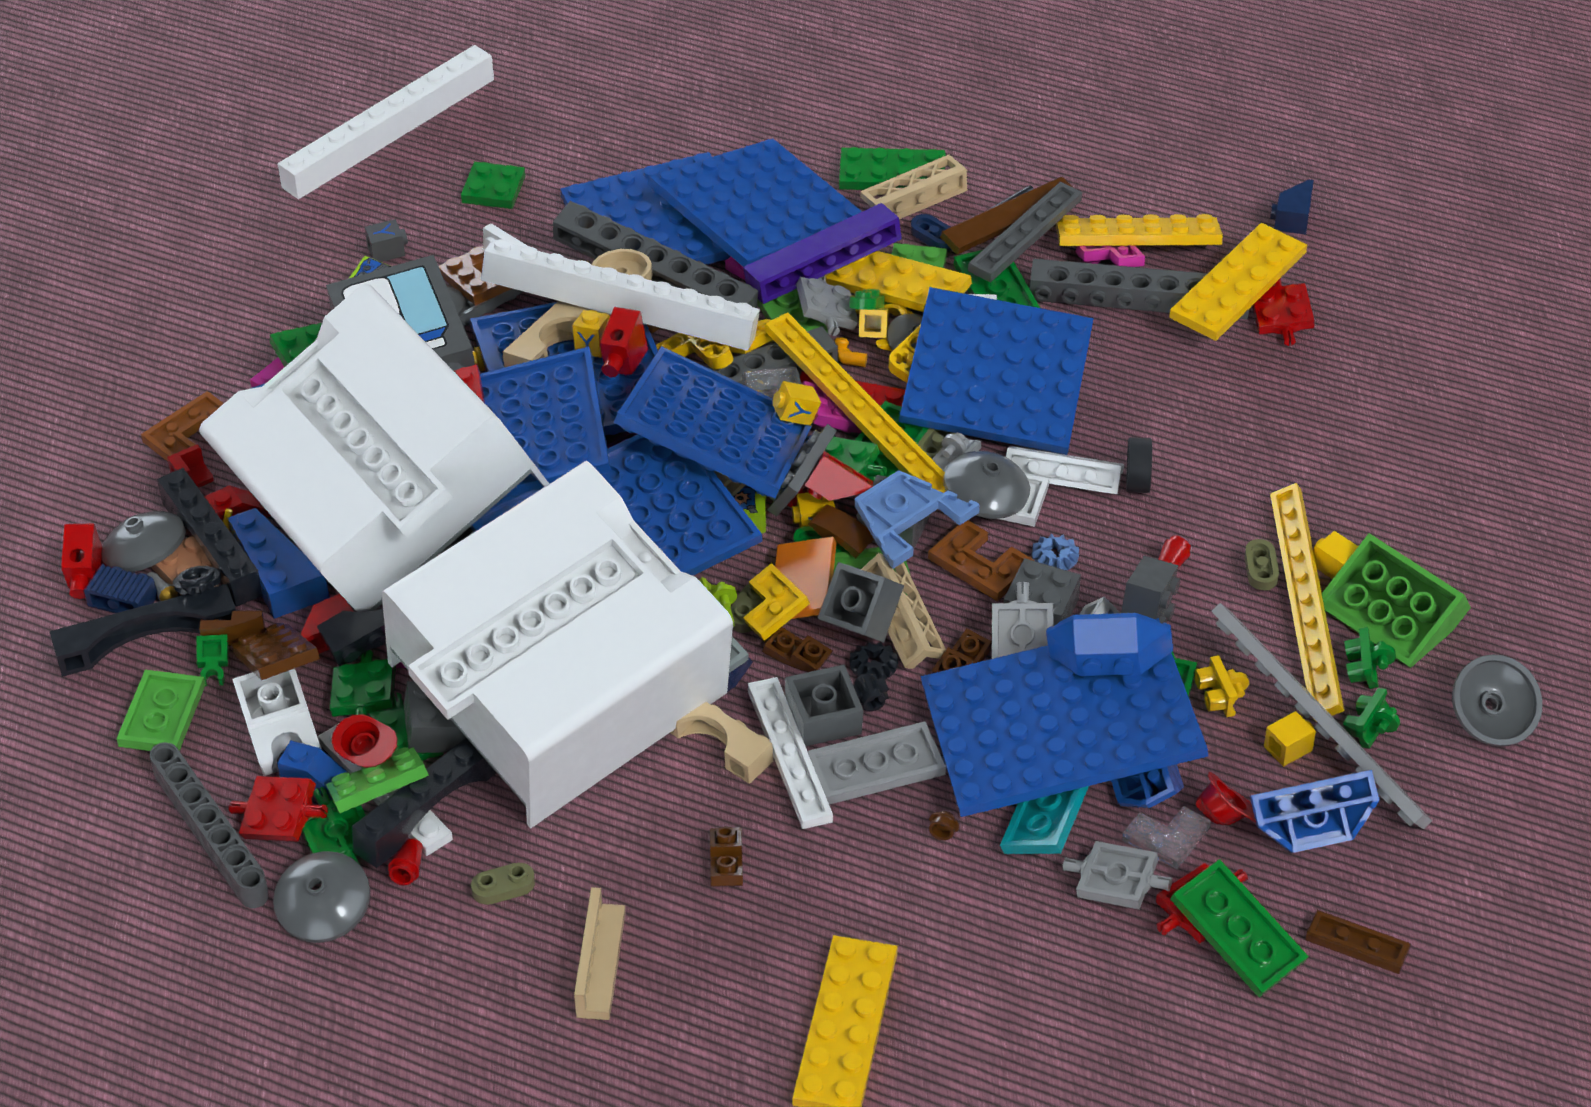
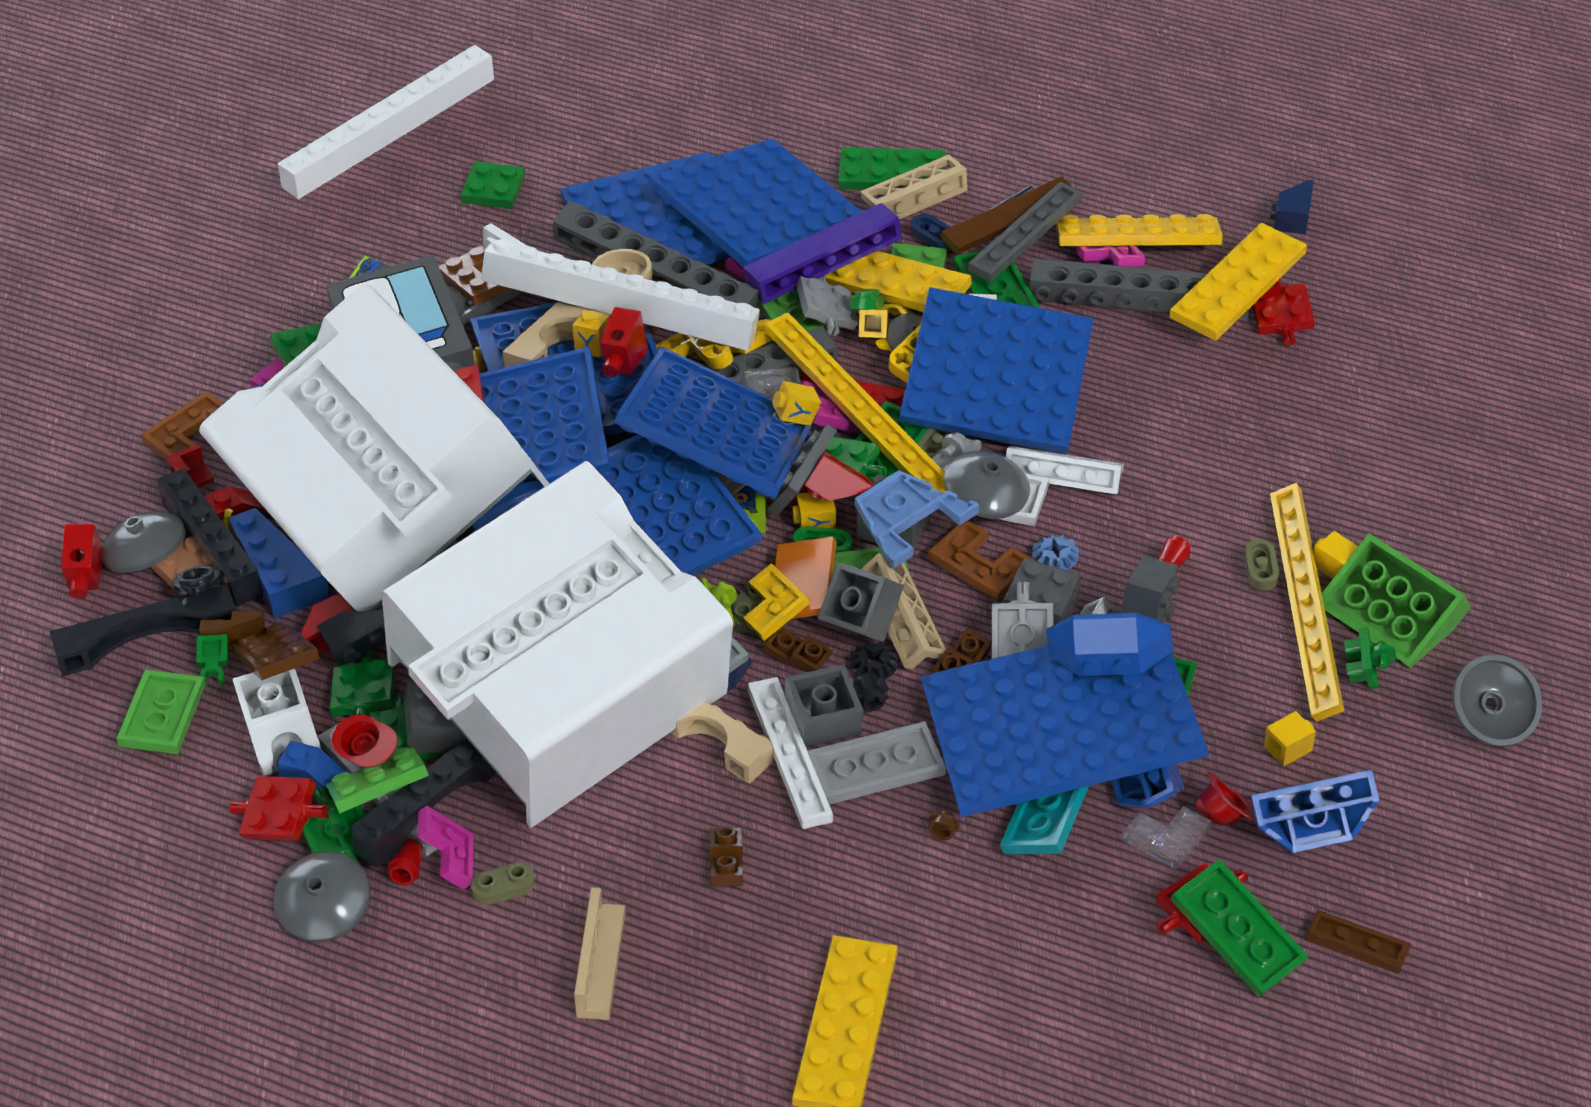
dark blue brick [84,564,157,613] -> none
piece [147,572,178,601] -> none
dark grey beam [149,742,269,908] -> none
dark grey brick [365,219,408,262] -> none
reddish brown slope [808,504,874,559] -> none
light orange arm [834,337,867,367] -> none
light grey plate [1063,841,1172,909] -> none
black tyre [1126,437,1152,493] -> none
yellow hips [1194,655,1249,718] -> none
light grey plate [1212,603,1433,829] -> none
green hips [1343,688,1400,749] -> none
none -> dark pink plate [417,806,474,890]

